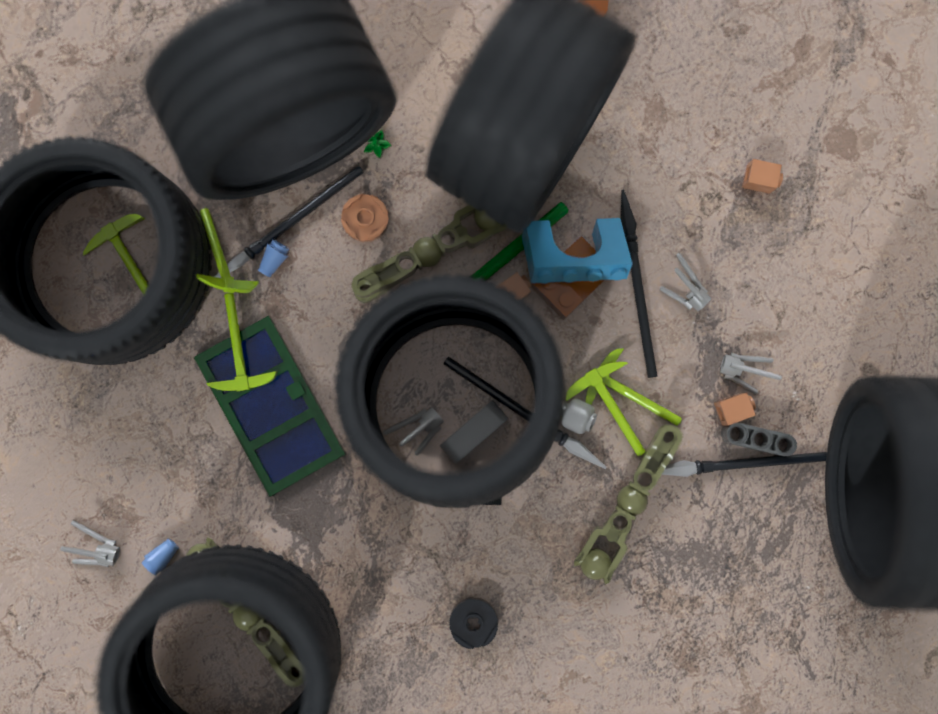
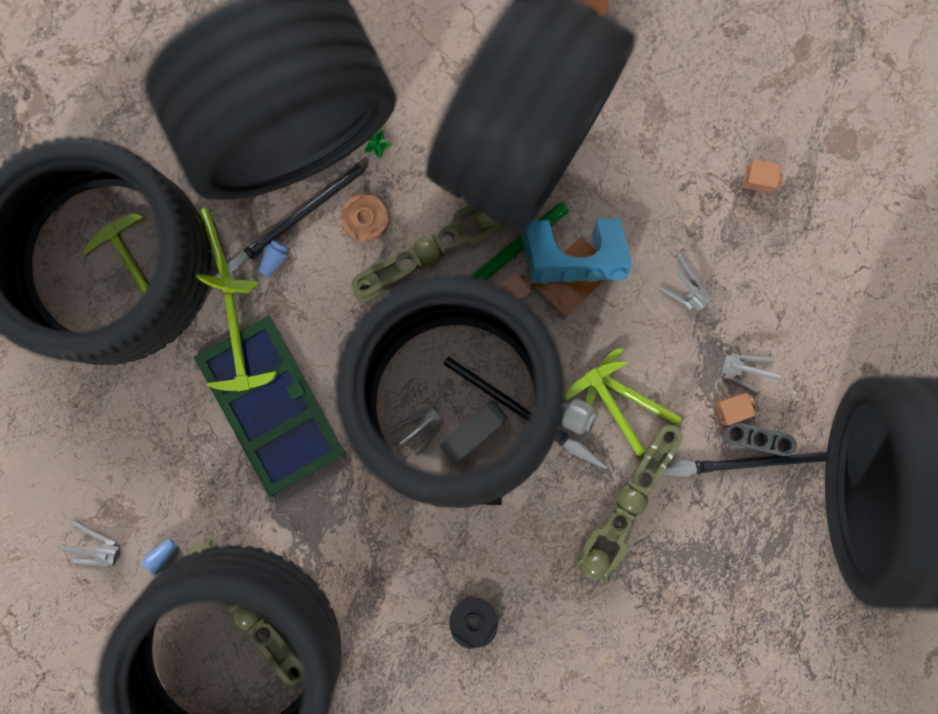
black piece [621,189,658,378] -> none

